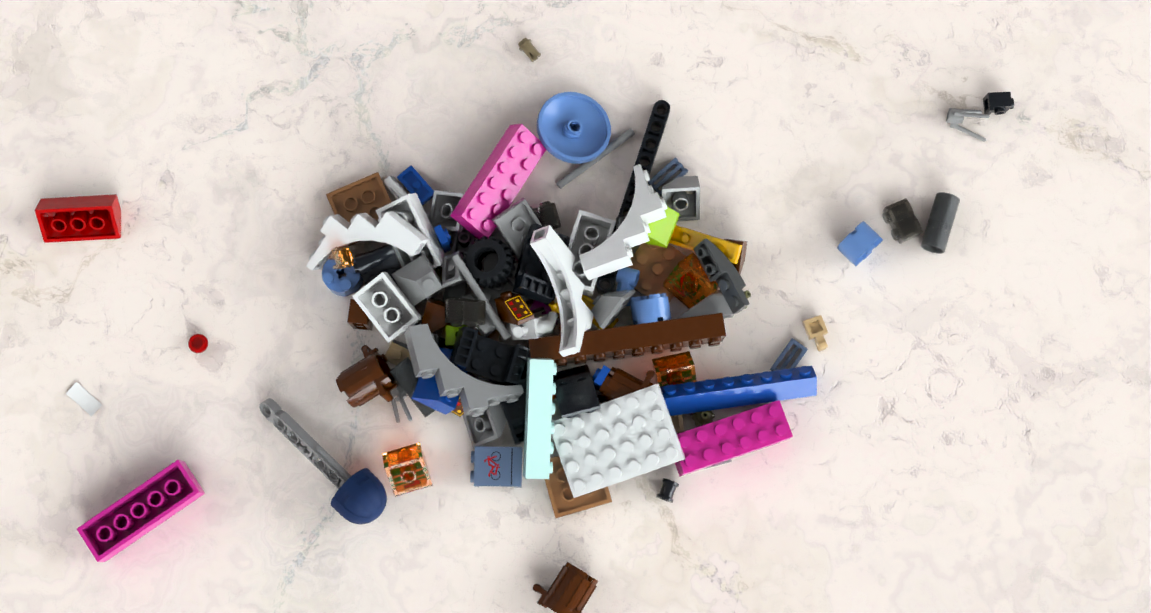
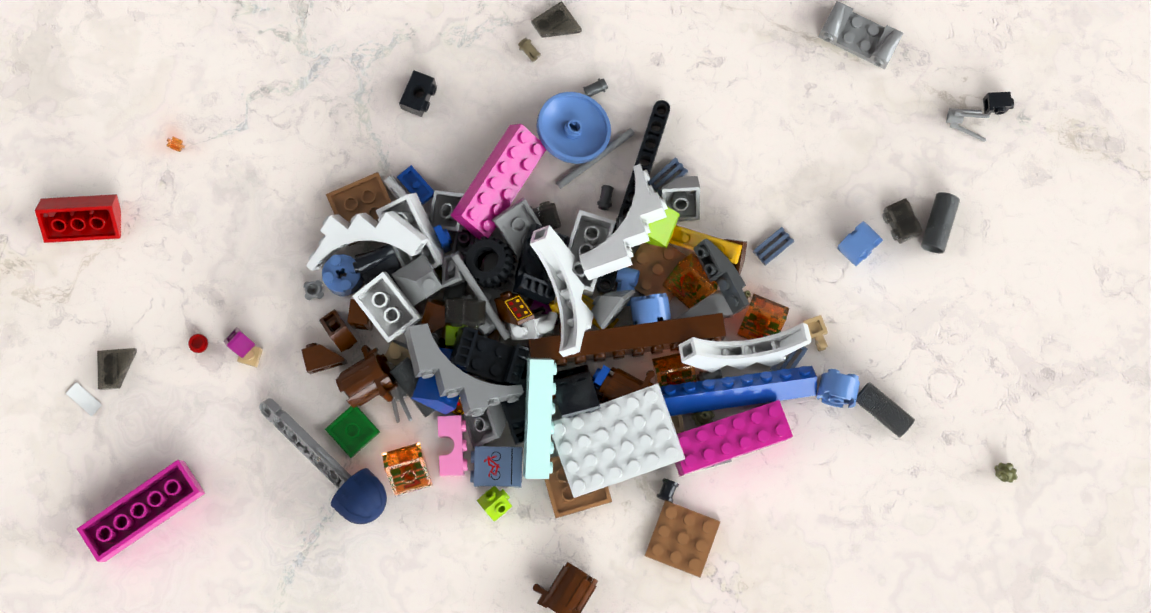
clear orange tile [329,247,354,269] -> none
none -> clear smoke wing [97,348,137,390]
none -> clear orange plate [166,136,185,152]
none -> magenta slope [224,327,255,358]
none -> tan plate [237,346,263,368]
none -> reddish brown slope [301,343,347,374]
none -> light grey plate [304,280,324,300]
none -> reddish brown slope [319,309,358,352]
none -> green tile [325,406,380,458]
none -> black brick [399,70,437,117]
none -> bright pink arch [438,415,468,477]
none -> lime brick [477,486,512,522]
none -> clear smoke wing [531,1,582,38]
none -> dark grey pin [583,78,608,97]
none -> dark grey pin [597,185,614,210]
none -> medium nougat plate [645,500,721,578]
none -> white arch [678,323,812,373]
none -> dark grey pin [697,369,723,381]
none -> clear orange slope [737,294,789,340]
none -> sand blue tile [753,227,794,266]
none -> medium blue brick [816,369,860,408]
none -> light grey piece [819,1,903,69]
none -> dark grey piece [856,382,915,438]
none -> olive plant [994,463,1018,483]

